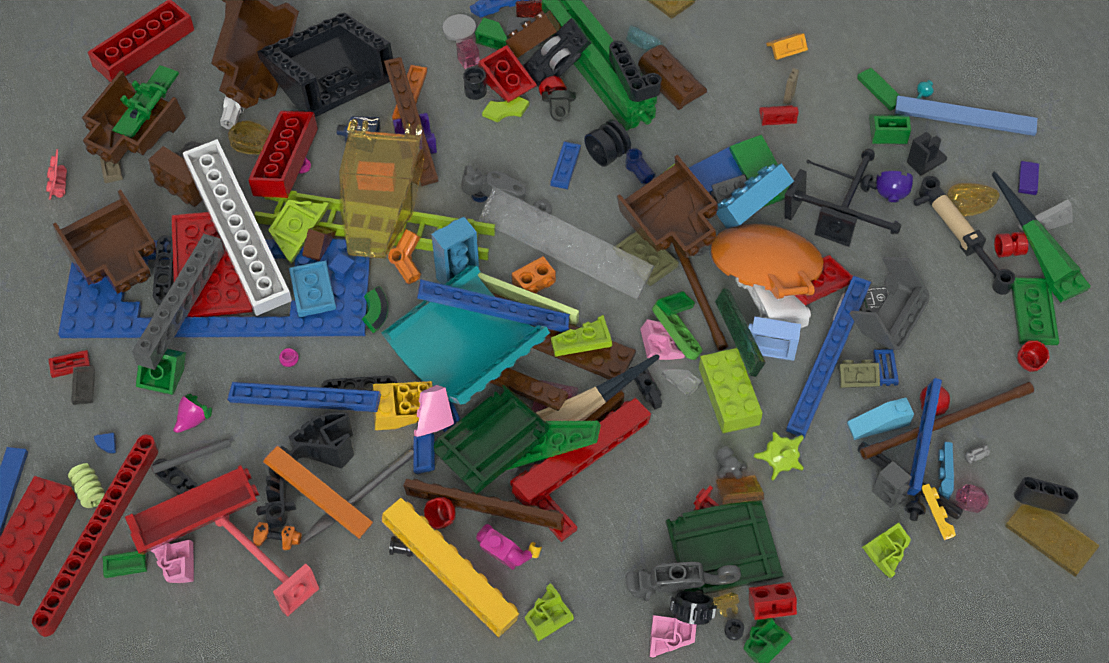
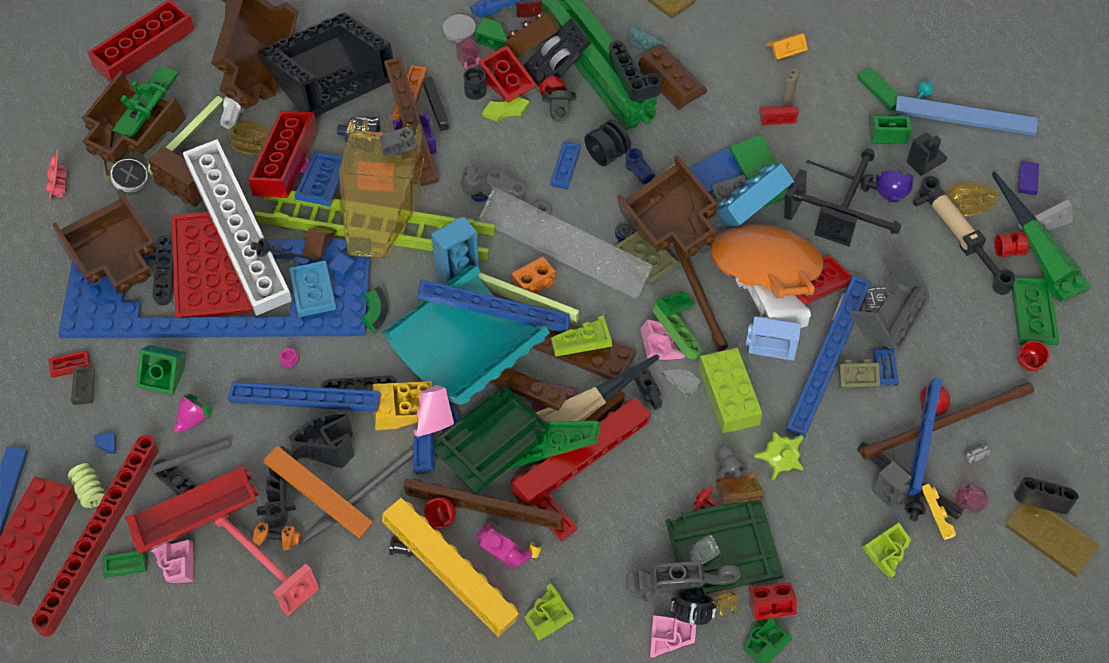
dark grey brick [132,234,224,370] -> none
lime wing [268,200,329,264] -> none
orange piece [388,229,421,284] -> none
clear green tile [715,288,766,377] -> none
black bush [724,619,744,641] -> none
medium azure slope [847,398,914,440] -> none
dark azure hinge [938,442,954,500] -> none
none -> black tile [110,159,148,192]
none -> yellowish green tile [147,96,223,175]
none -> black sword [251,238,325,262]
none -> blue tile [295,151,349,207]
none -> dark grey piece [380,127,417,157]
none -> black beam [422,76,449,132]
none -> tile [615,224,634,242]
none -> clear tile [689,535,721,567]

